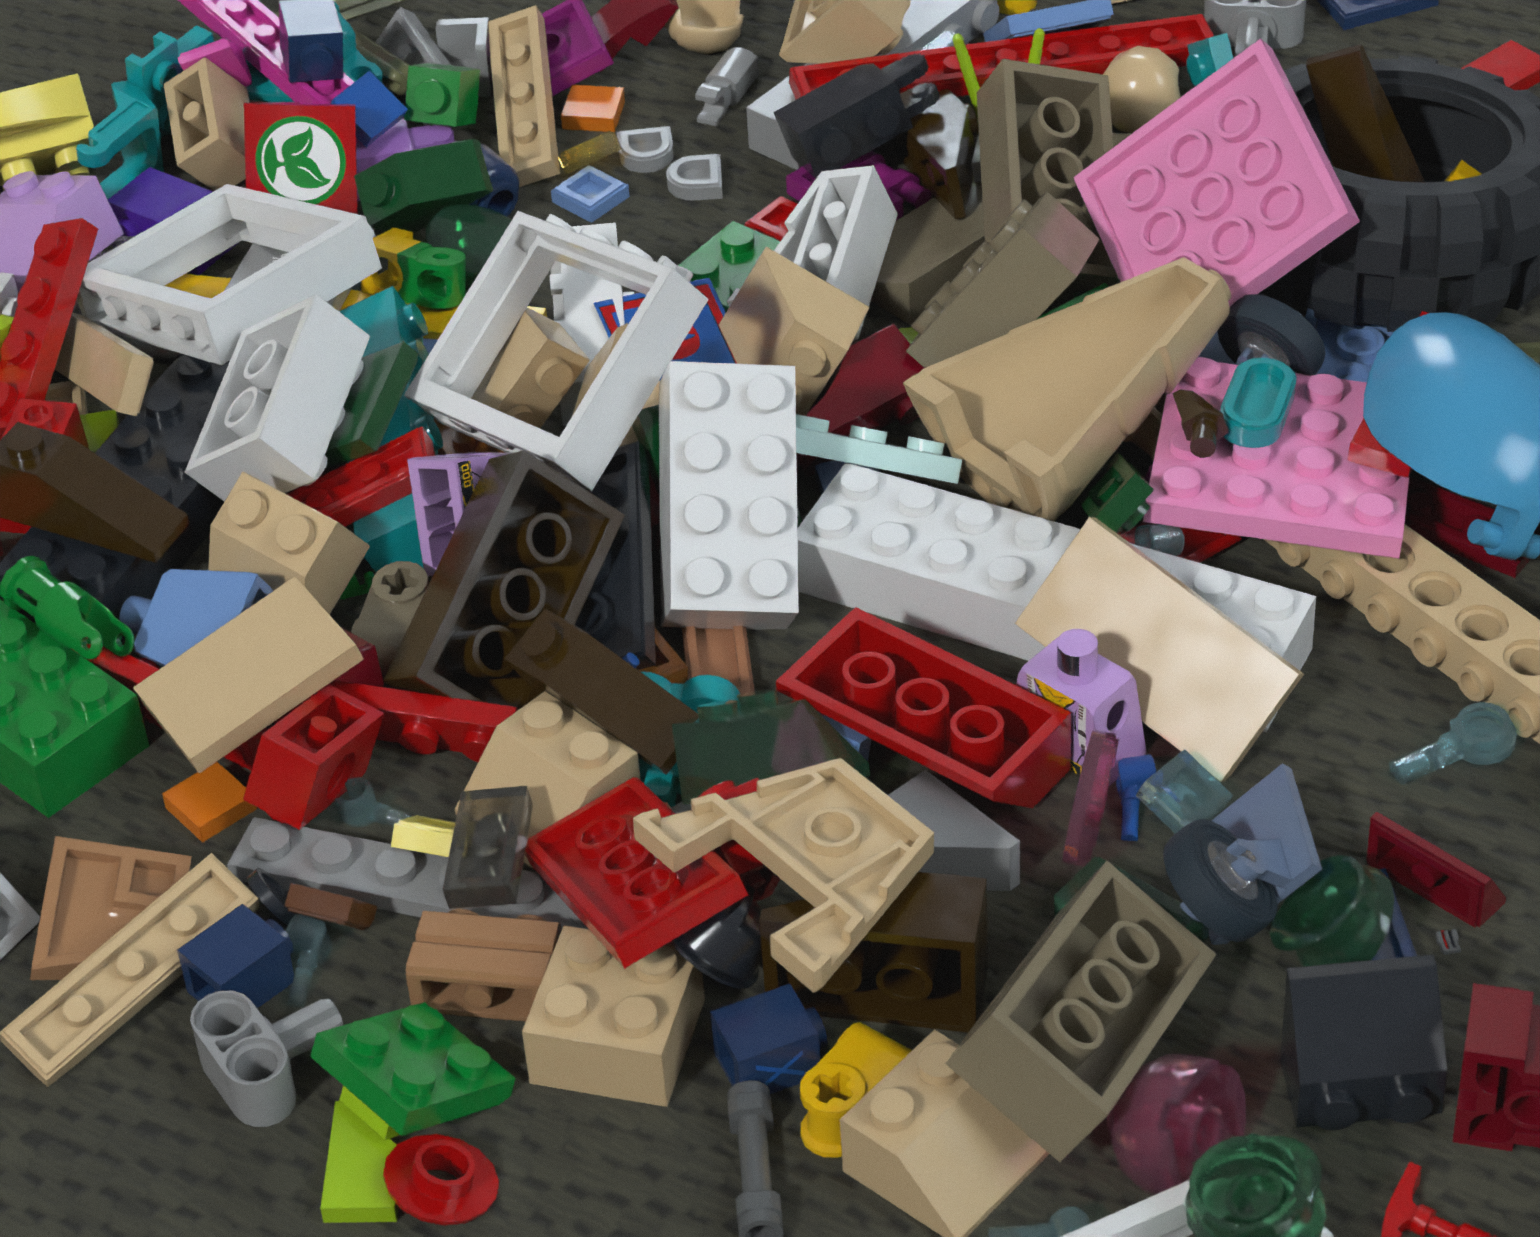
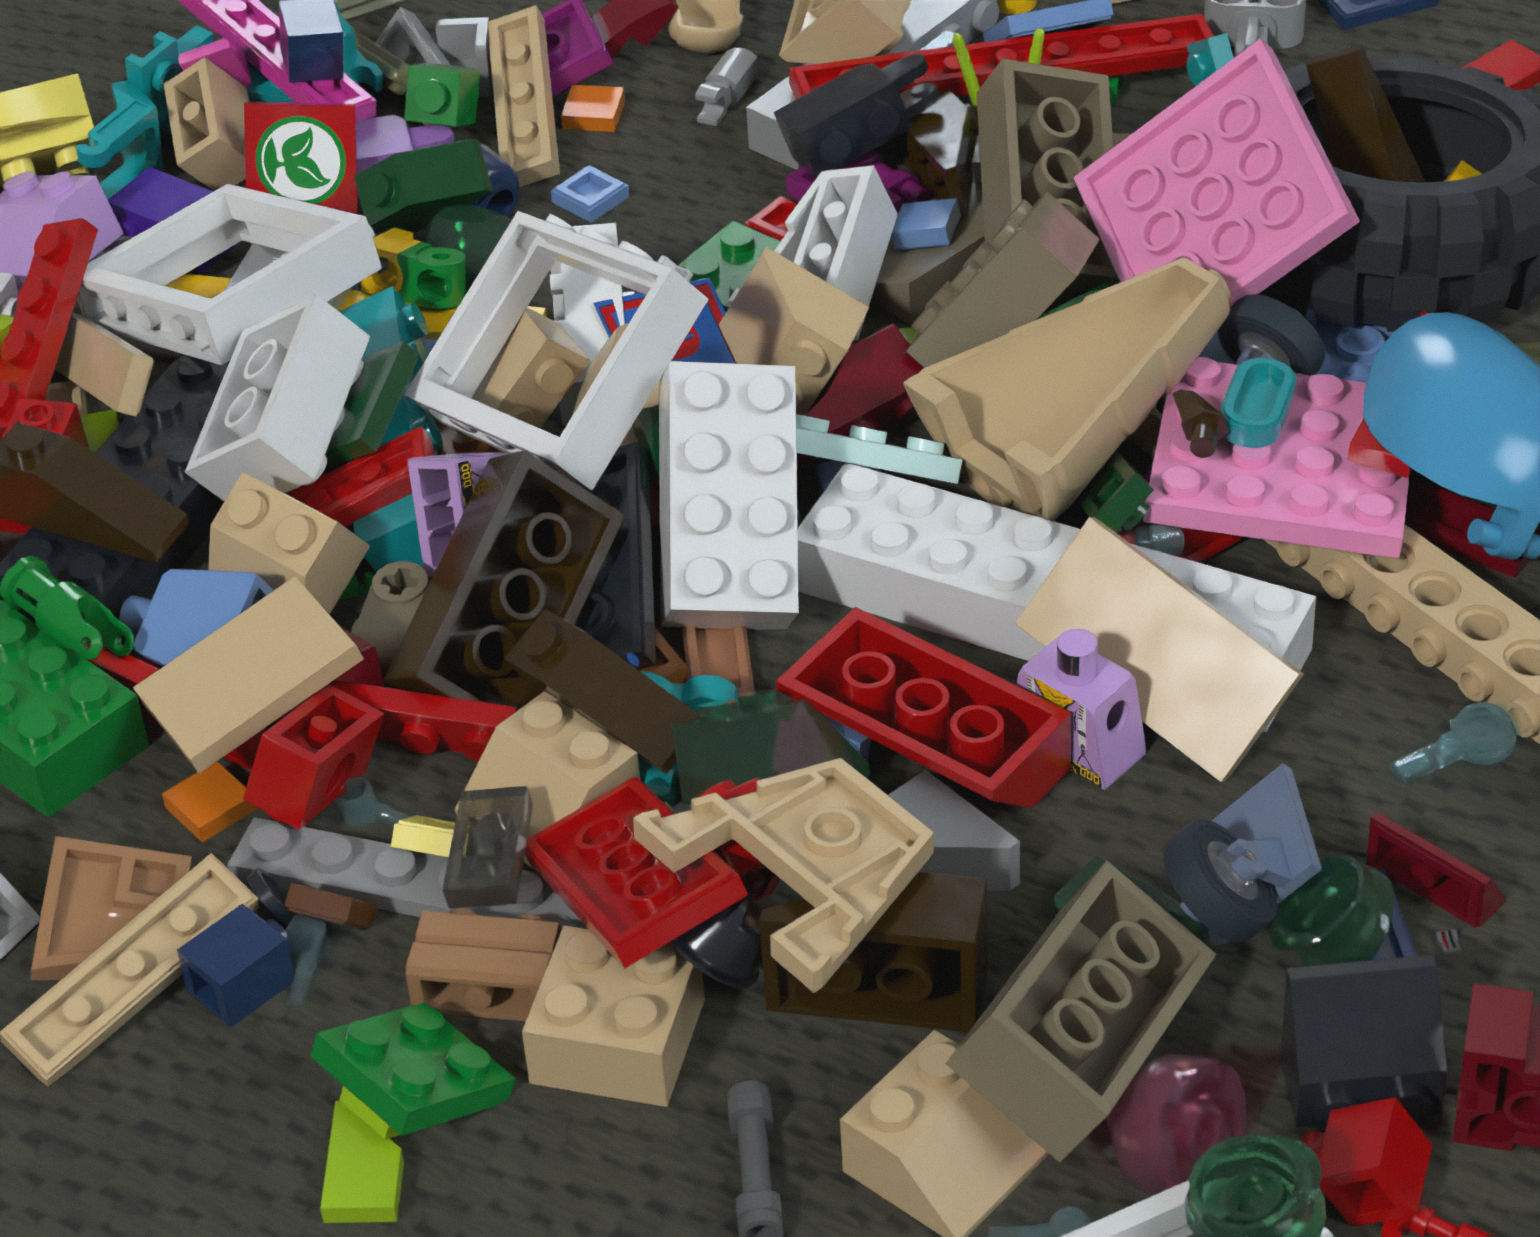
light grey beam [190,991,344,1127] -> none
blue tile [330,71,408,148] -> none
red piece [383,1134,499,1226] -> none
clear yellow tile [558,131,622,175] -> none
light grey tile [616,126,674,173] -> none
light grey tile [666,154,723,200] -> none
dark blue brick [711,984,828,1094] -> none
yellow piece [800,1022,912,1158] -> none
clear pink tile [1062,729,1120,867] -> none
tan hair [1103,46,1181,133] -> none
blue hand [1116,754,1158,841] -> none
clear light blue plate [1136,749,1233,834] -> none
none -> medium blue tile [891,198,961,250]
none -> red brick [1292,1097,1433,1227]

